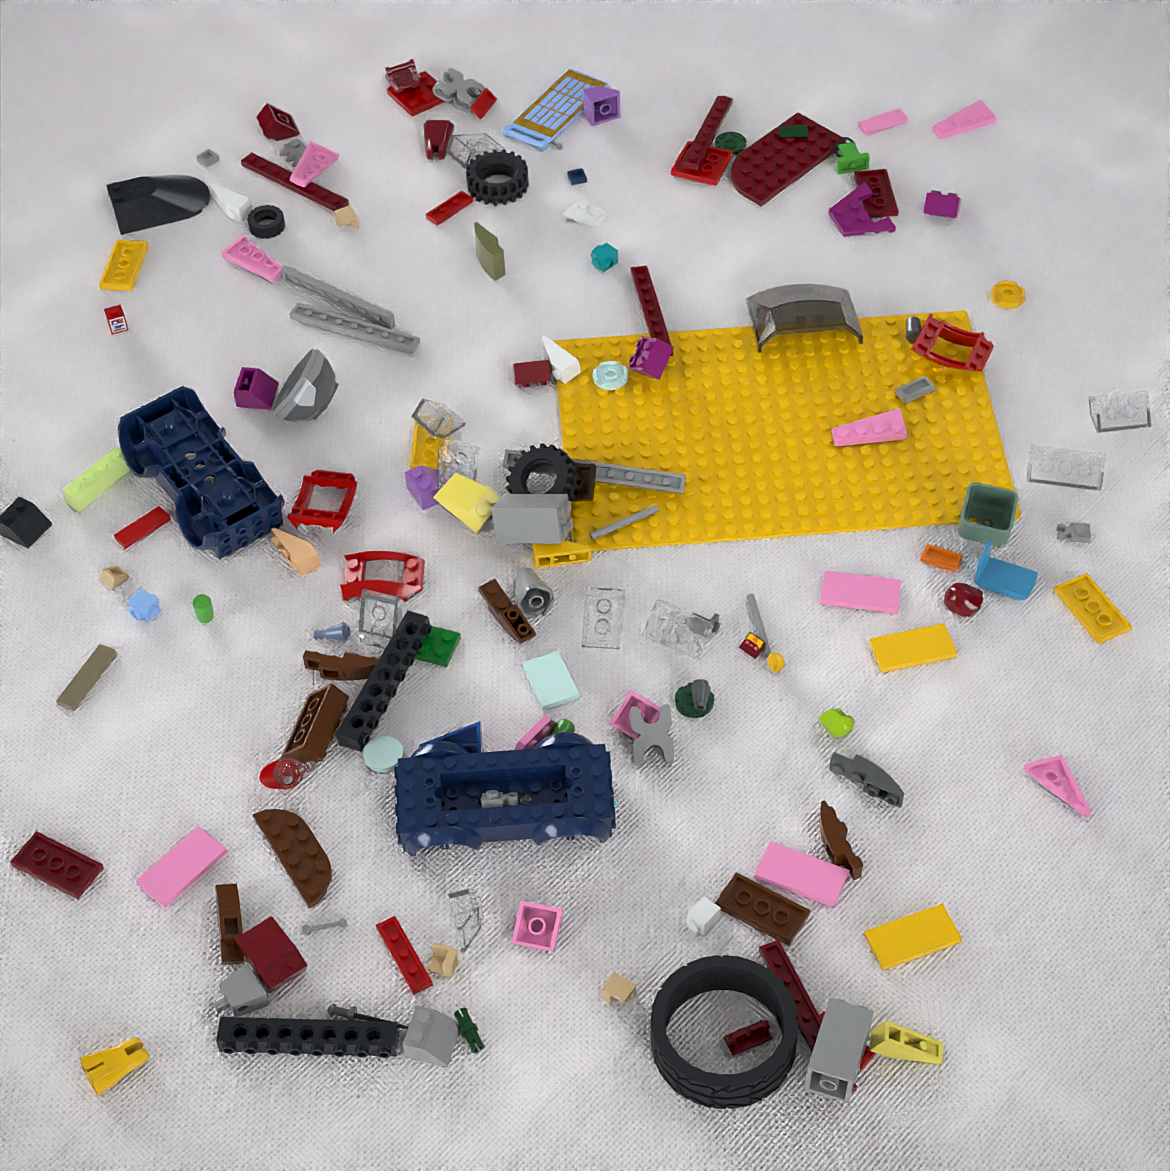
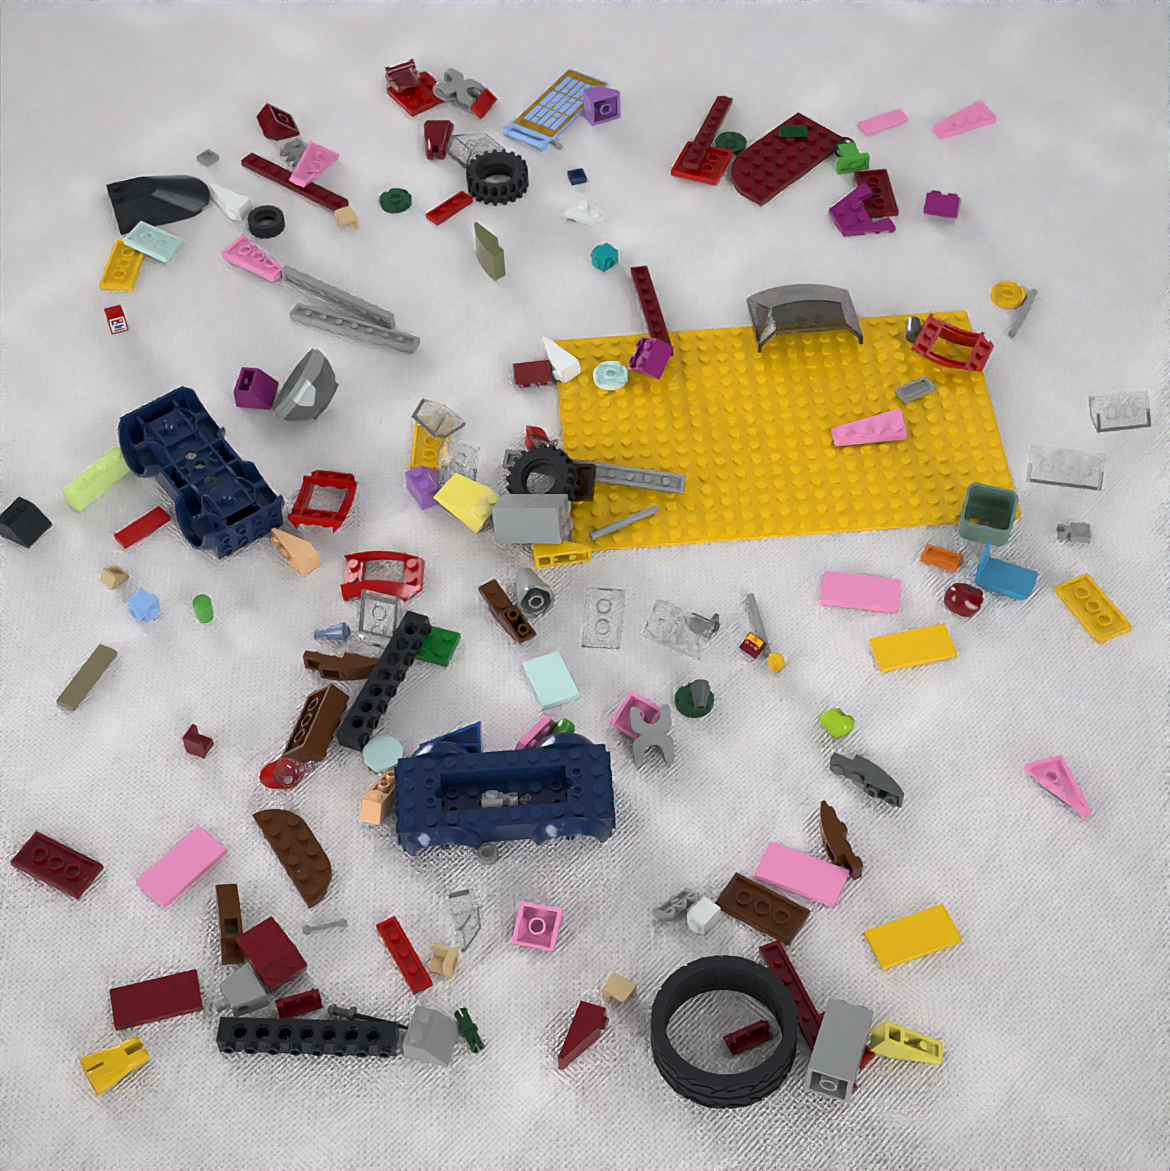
none -> dark red tile [109,969,204,1031]
none -> light aqua tile [123,221,184,263]
none -> dark red panel [182,724,214,759]
none -> dark red hinge [275,988,323,1019]
none -> light nougat slope [360,771,396,825]
none -> clear green tile [379,188,412,214]
none -> light grey tile [477,843,499,865]
none -> hair [525,425,559,451]
none -> dark red slope [558,1001,609,1070]
none -> light grey plate [653,888,699,921]
none -> light grey bar [1008,289,1038,338]

